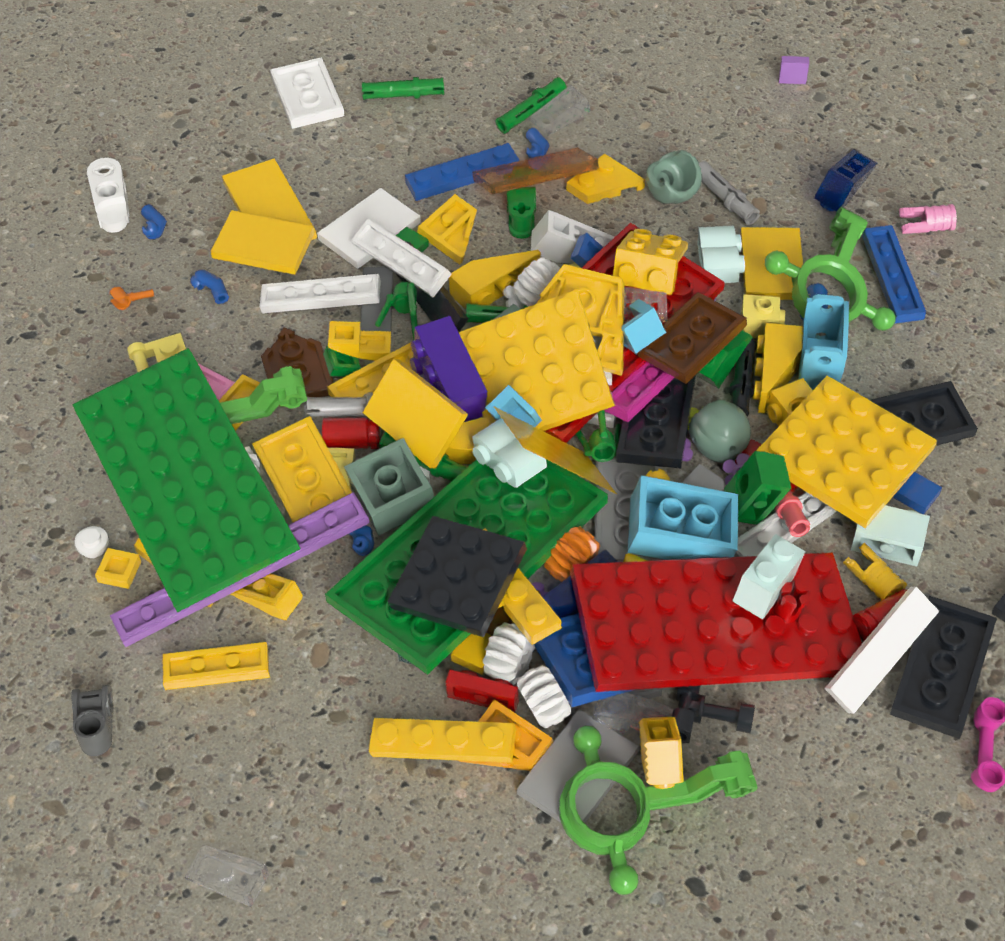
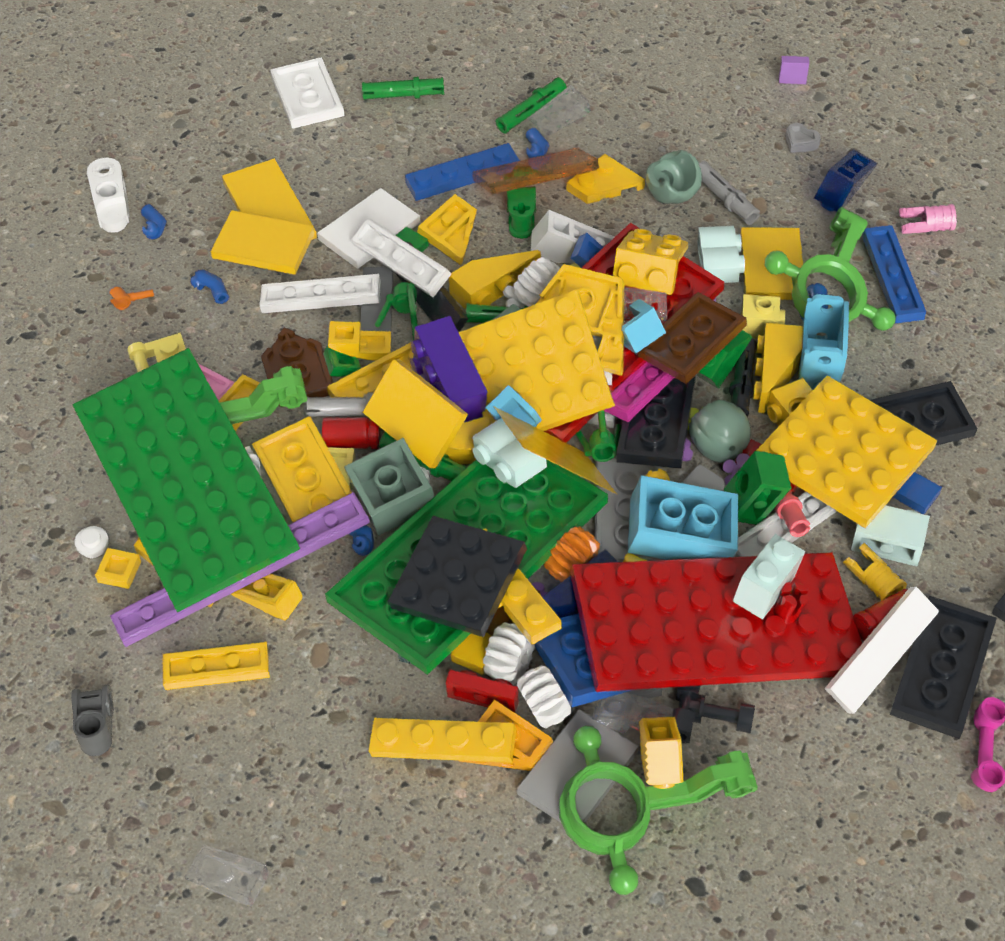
none -> light grey tile [785,123,821,153]

